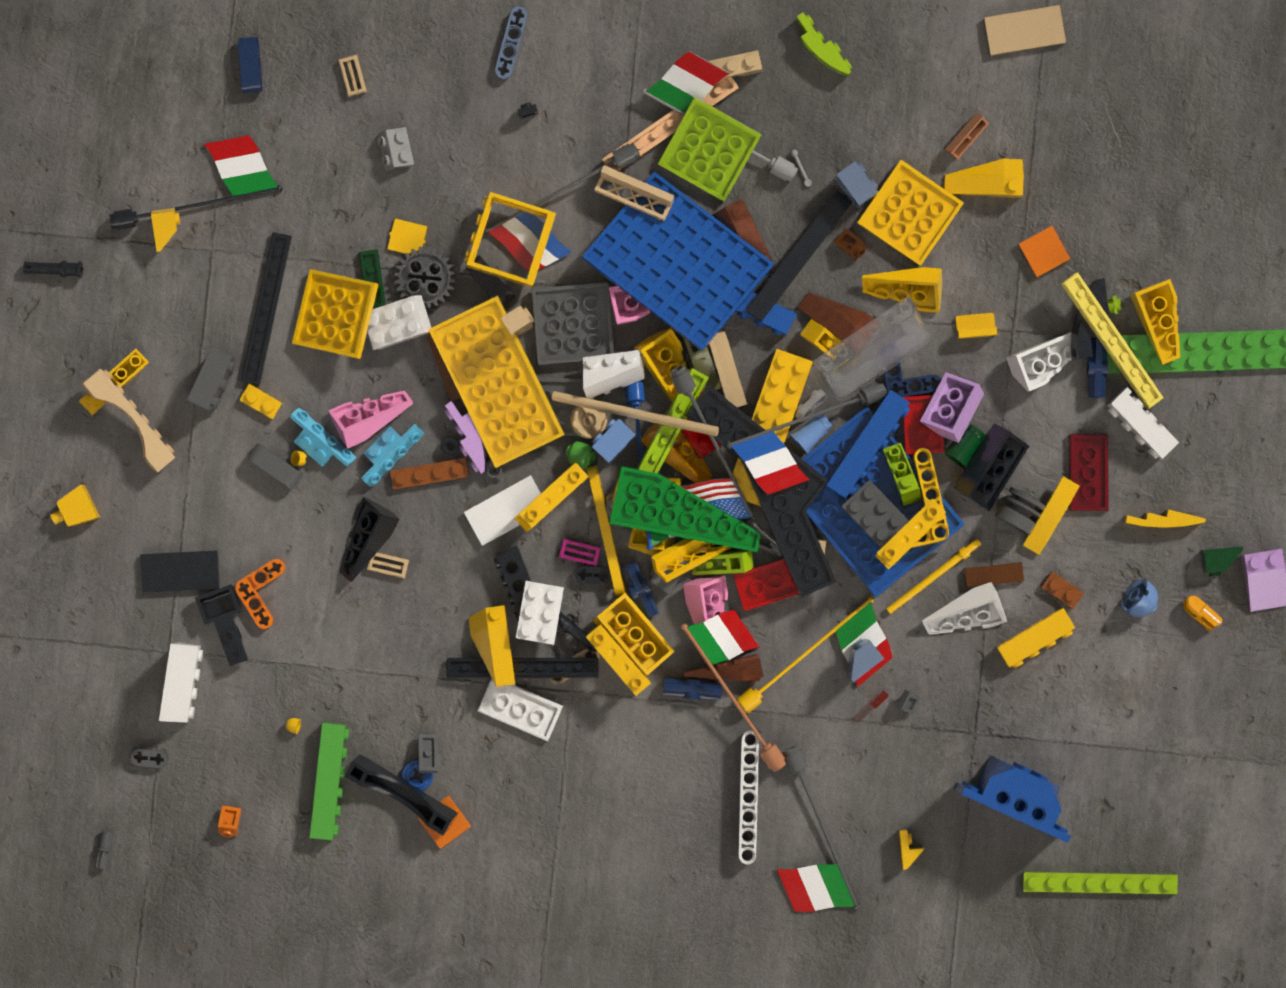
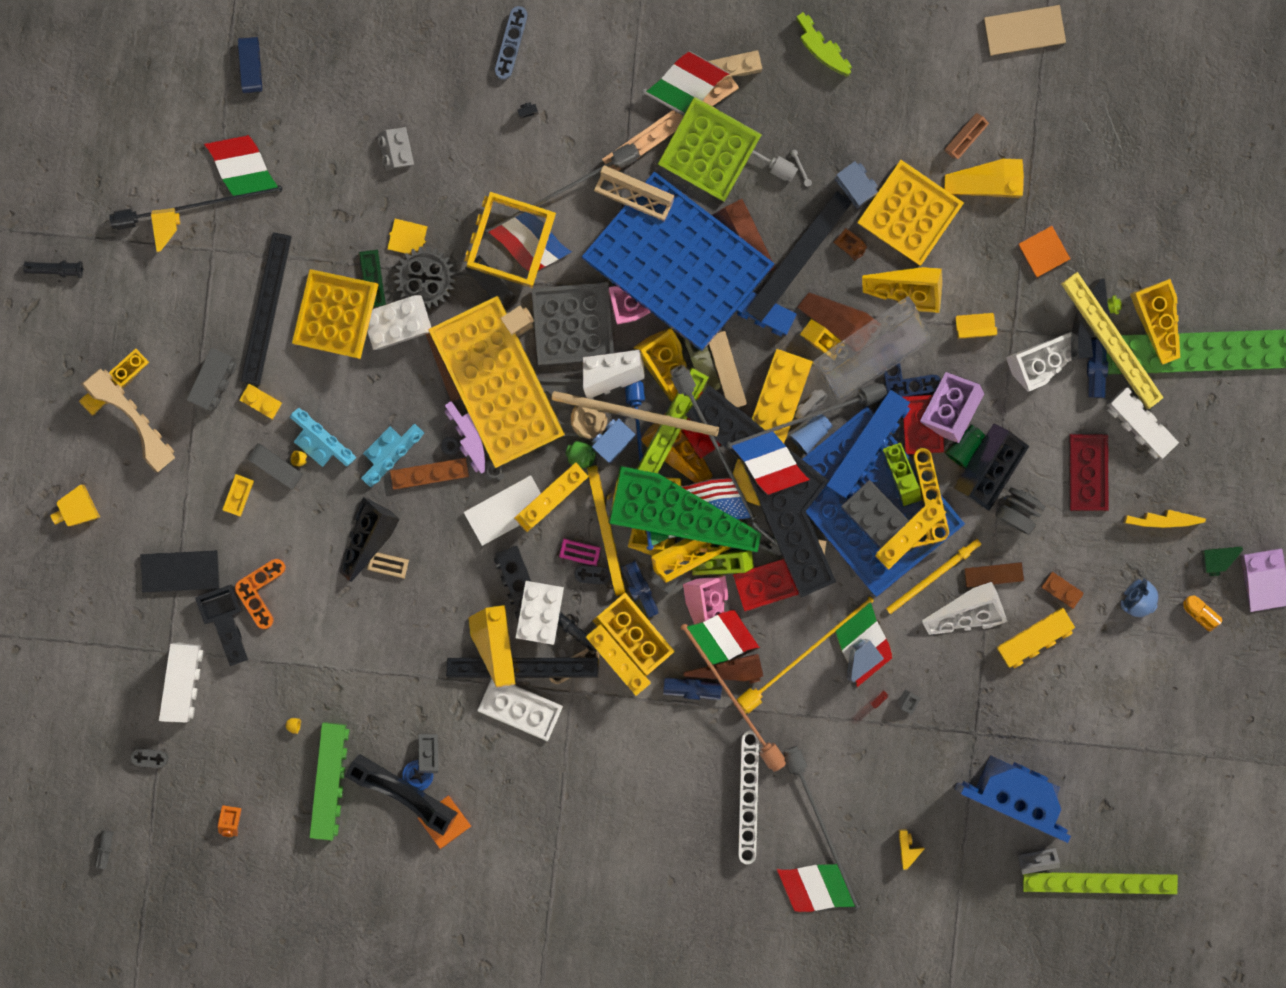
bright pink wedge [328,391,413,448] -> none
tan tile [338,55,367,97] -> none
yellow slope [1023,476,1080,555] -> none
none -> yellow plate [223,474,254,517]
none -> light grey plate [1018,848,1060,875]

